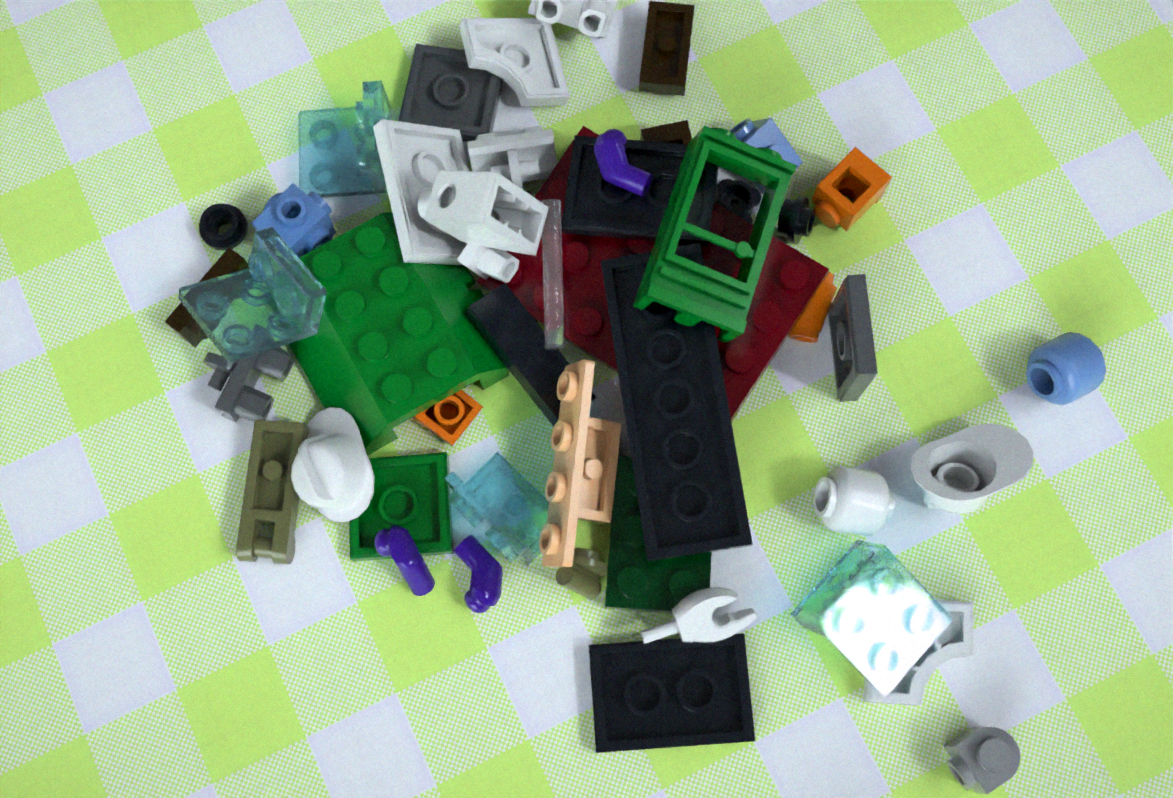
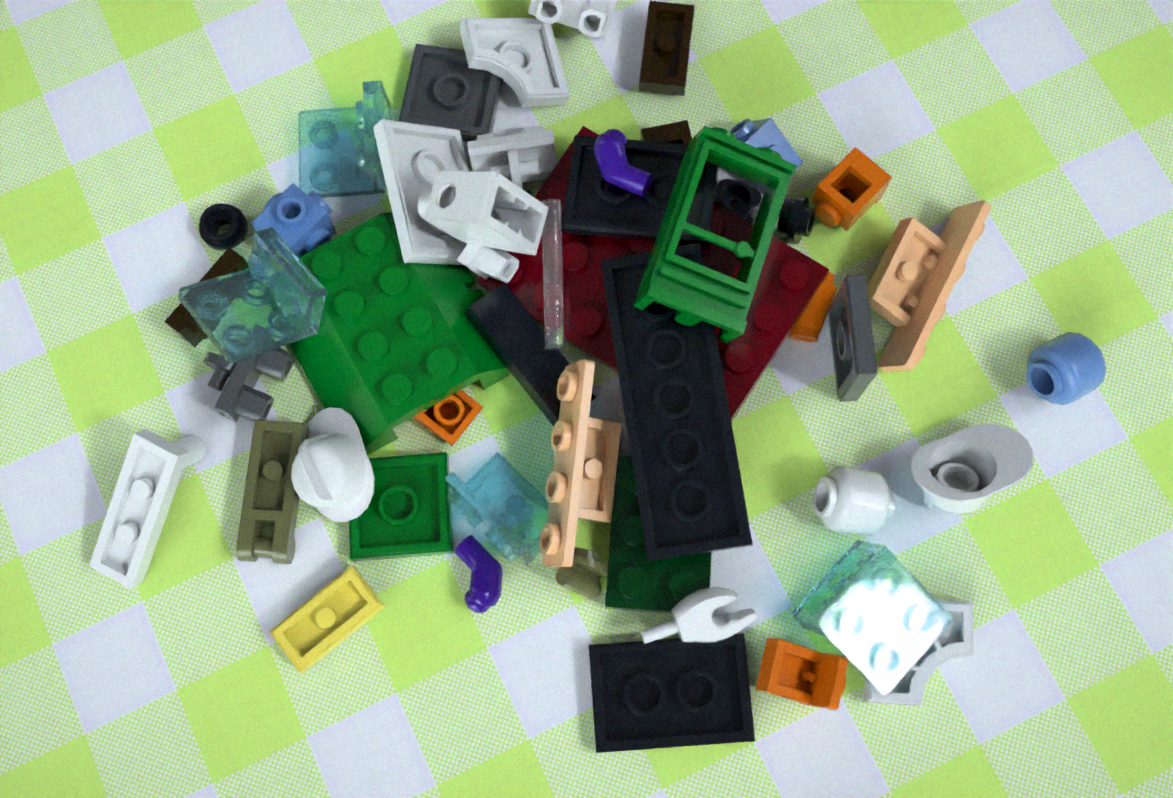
dark purple arm [375,525,435,596] -> none
light grey plate [943,727,1020,795] -> none
none -> white piece [89,429,206,589]
none -> light yellow plate [269,565,386,673]
none -> orange bracket [755,638,848,710]
none -> light nougat bracket [867,200,991,373]

